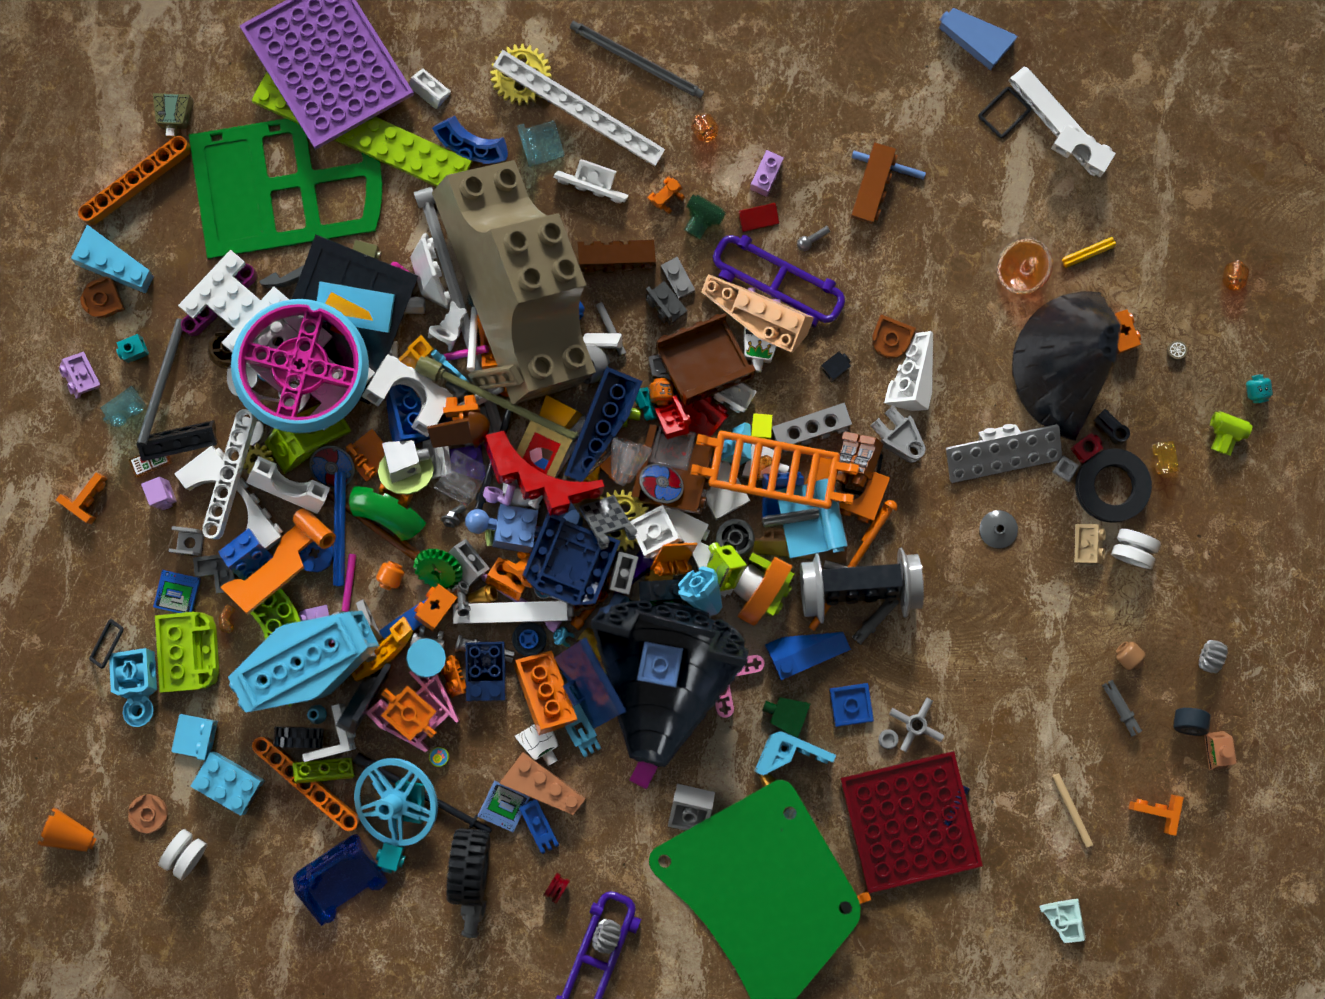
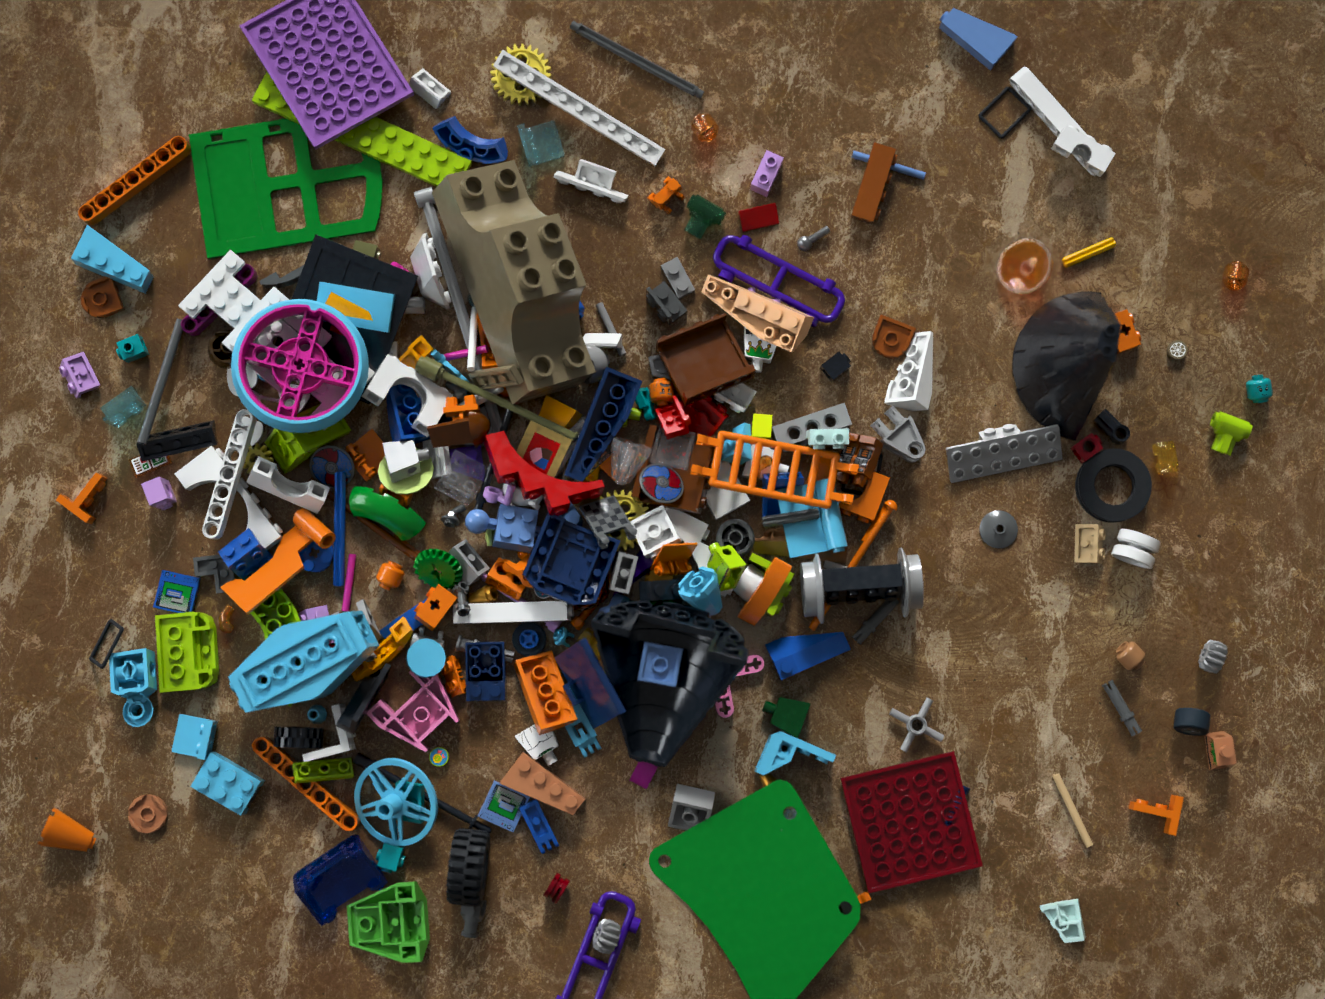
torso [153,93,193,139] -> none
white wheel [158,829,207,881] -> none
light grey piece [169,526,204,557] -> none
orange plate [381,686,437,741] -> none
white hair [428,301,467,351] -> none
reddish brown wedge [577,240,656,275] -> none
blue tile [829,683,874,727] -> none
light grey tile [878,729,898,749] -> none
light grey tile [1052,456,1079,482] -> none
none -> bright green wedge [347,881,430,963]
none -> light aqua plate [806,429,849,449]

